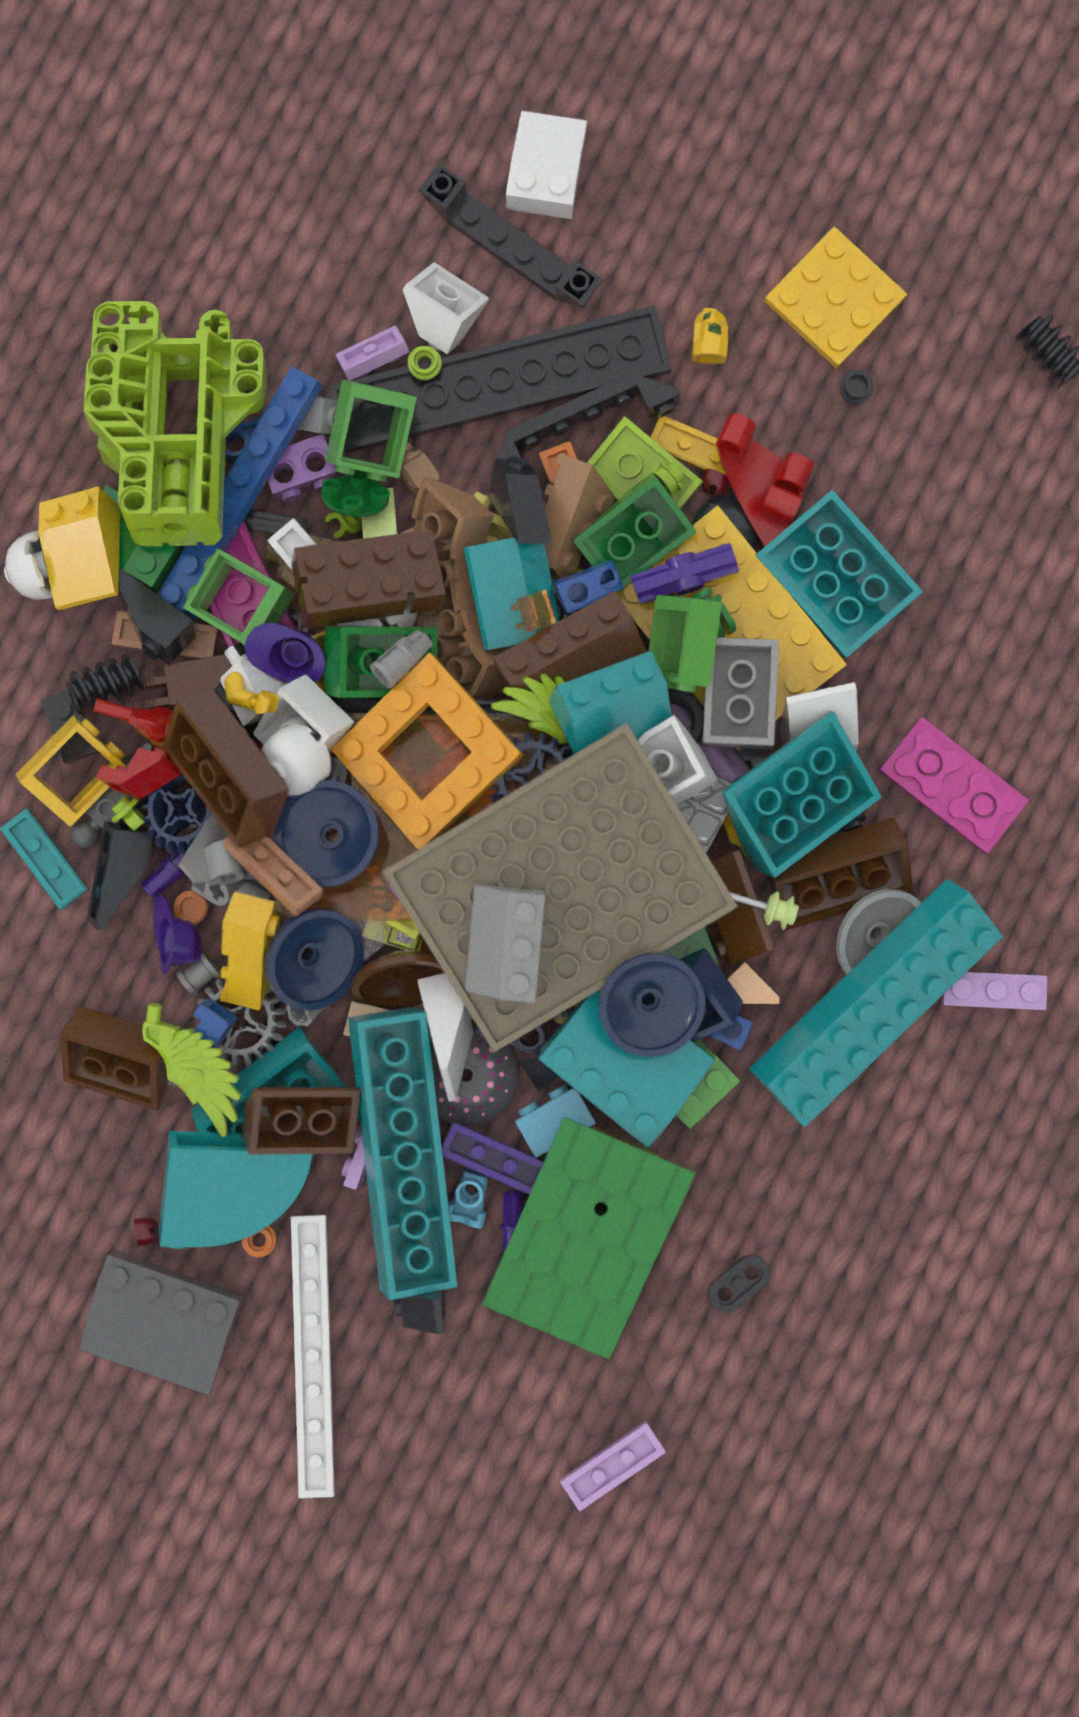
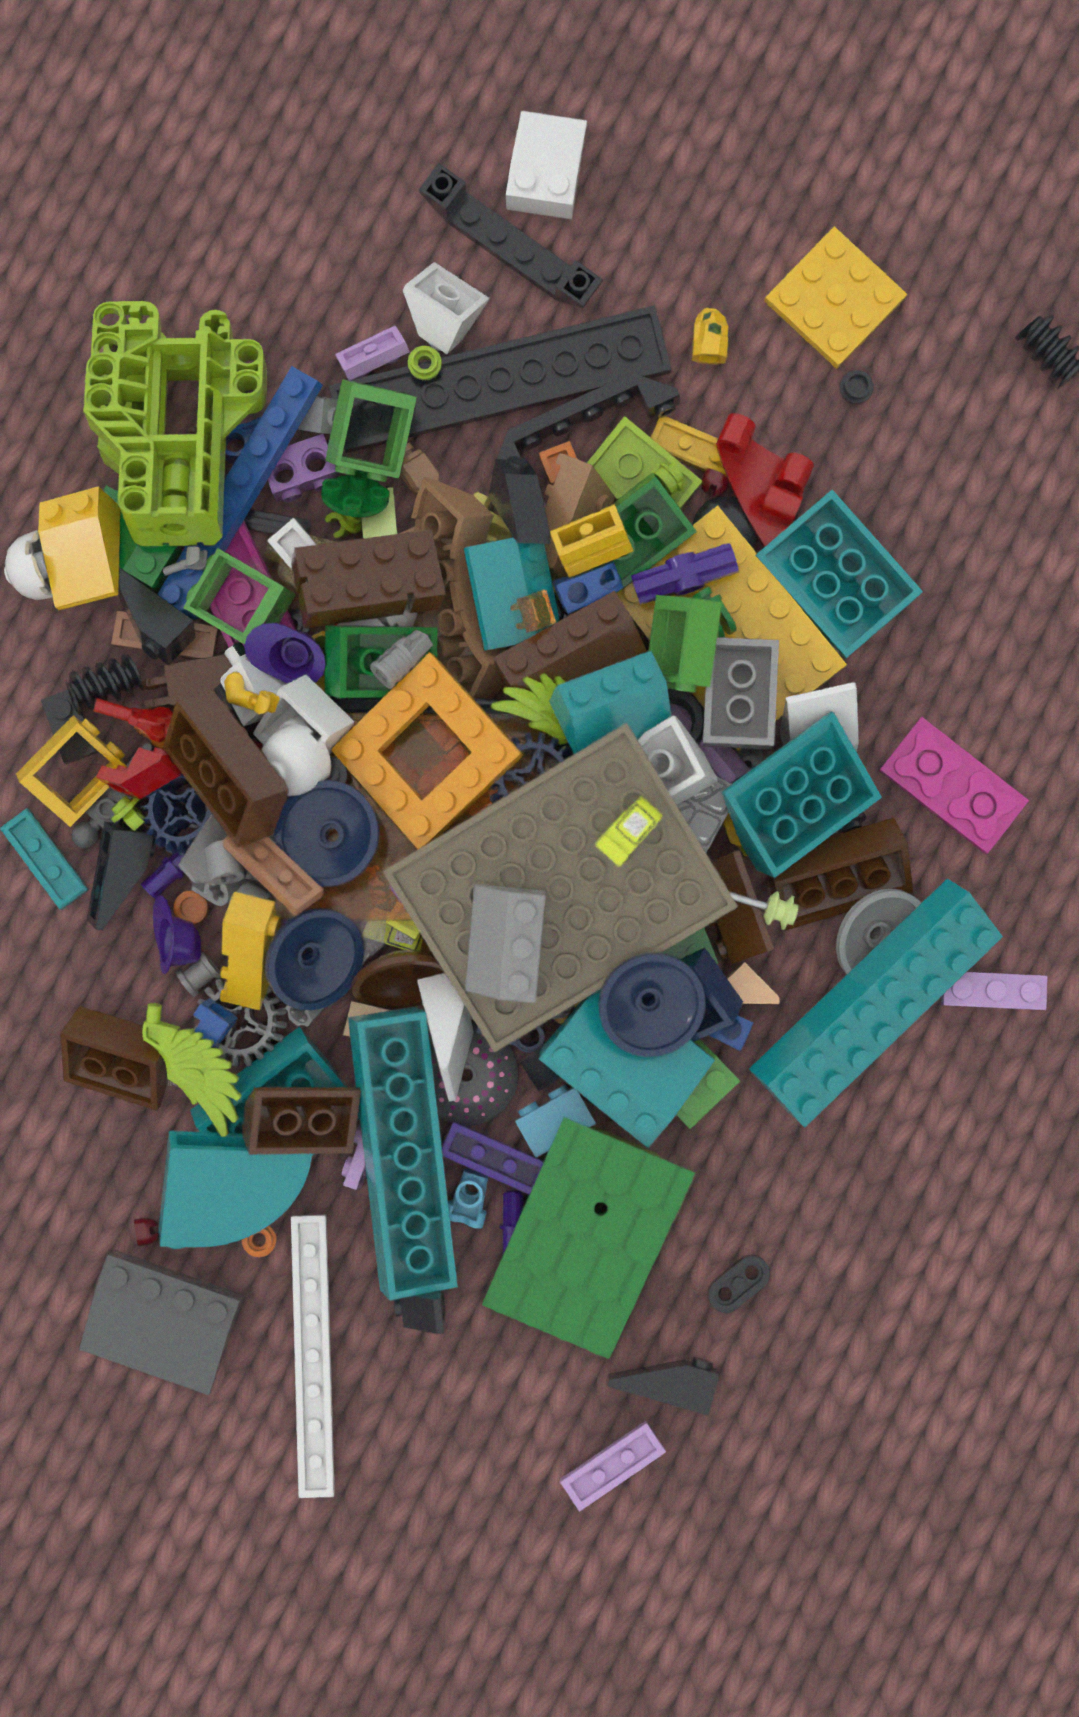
none -> light grey hand [163,547,208,576]
none -> yellow brick [550,504,633,578]
none -> neon yellow leg [595,796,663,867]
none -> black slope [606,1357,720,1415]

